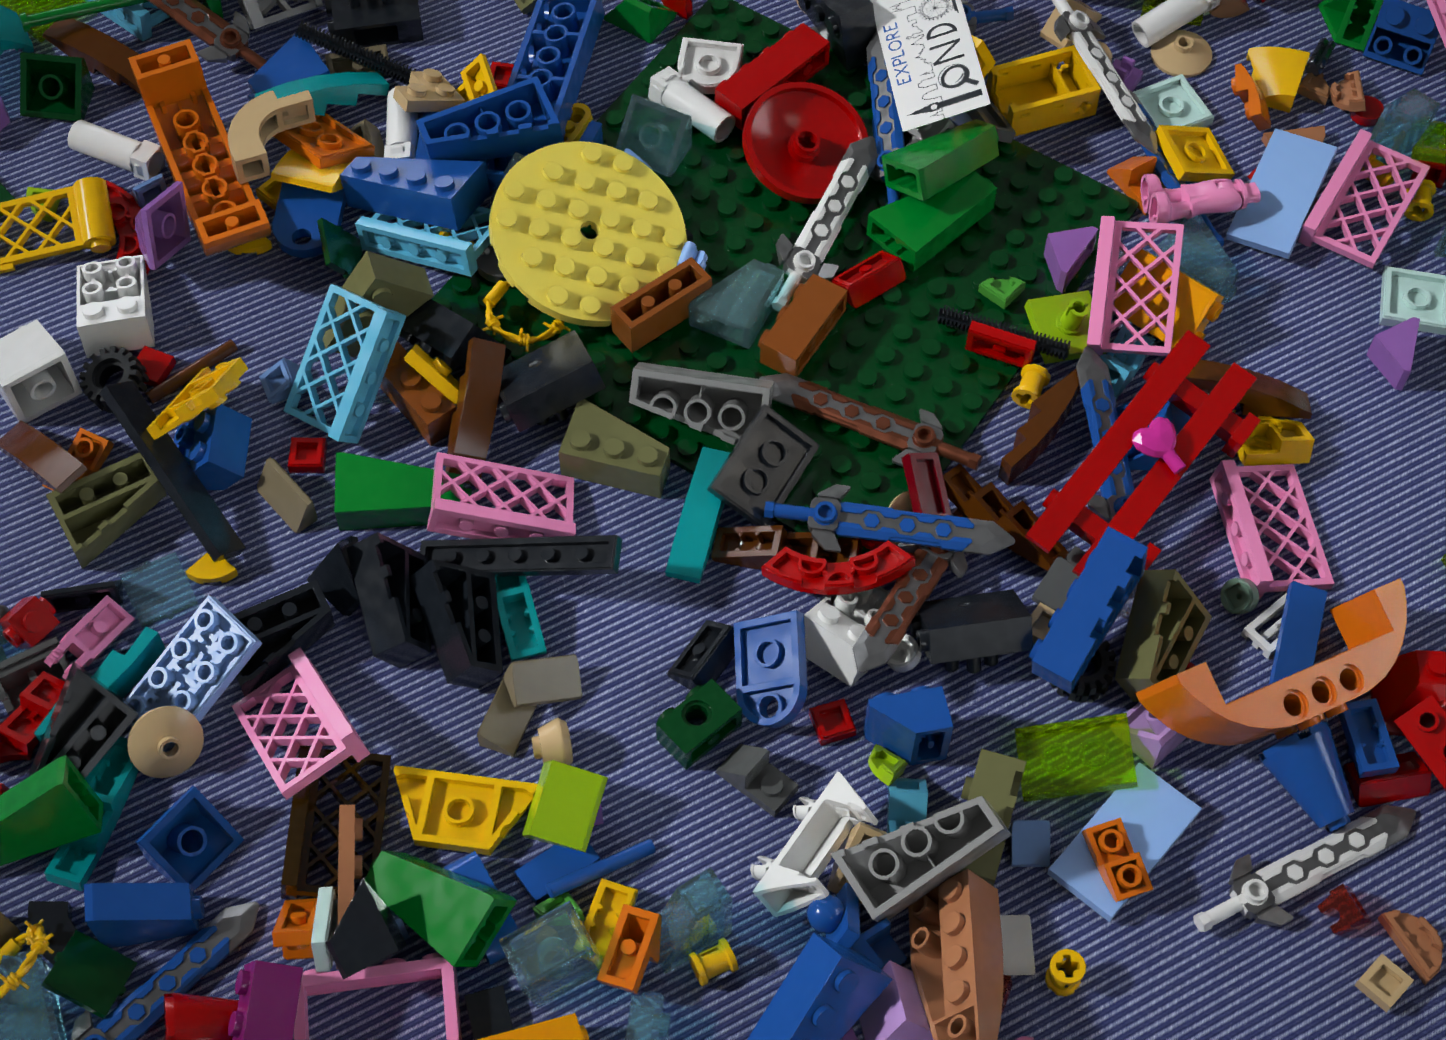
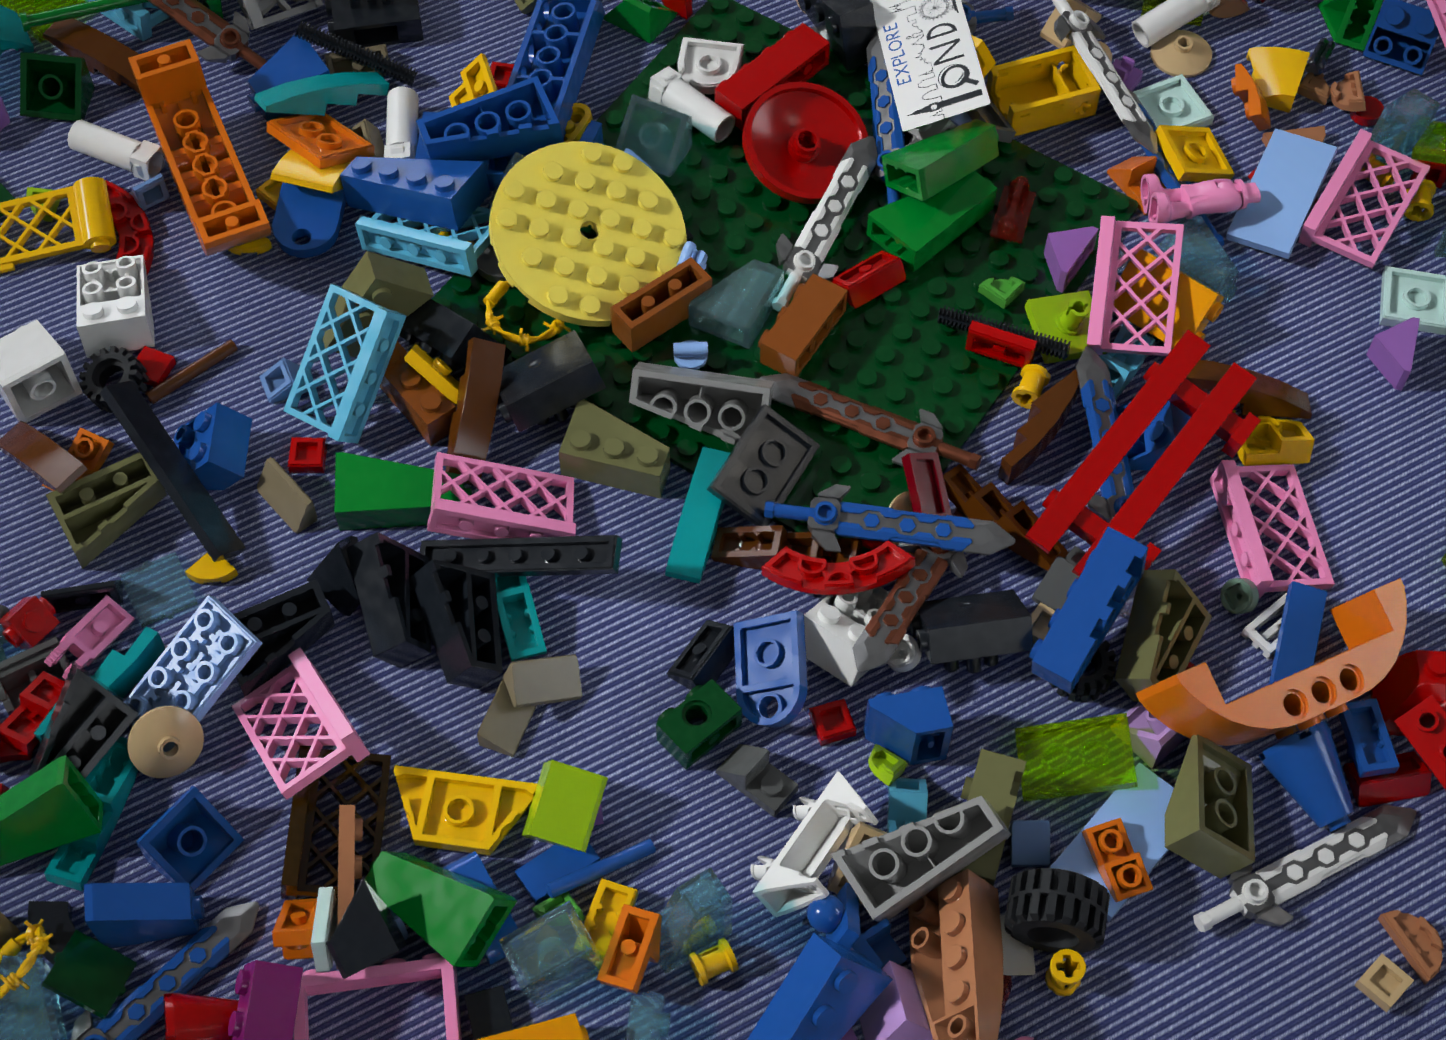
medium lavender slope [135,181,191,270] -> none
yellow wing [146,357,248,440] -> none
tan arch [228,90,316,184] -> none
dark green piece [317,218,363,279] -> none
tan plate [393,69,465,112] -> none
tan cone [531,718,573,765] -> none
dark pink rock [1132,417,1186,474] -> none
clear red tile [1317,884,1372,935] -> none
none -> light blue plate [673,340,708,370]
none -> clear red hinge [990,176,1036,243]
none -> black tyre [1004,868,1110,953]
none -> olive slope [1165,735,1255,879]

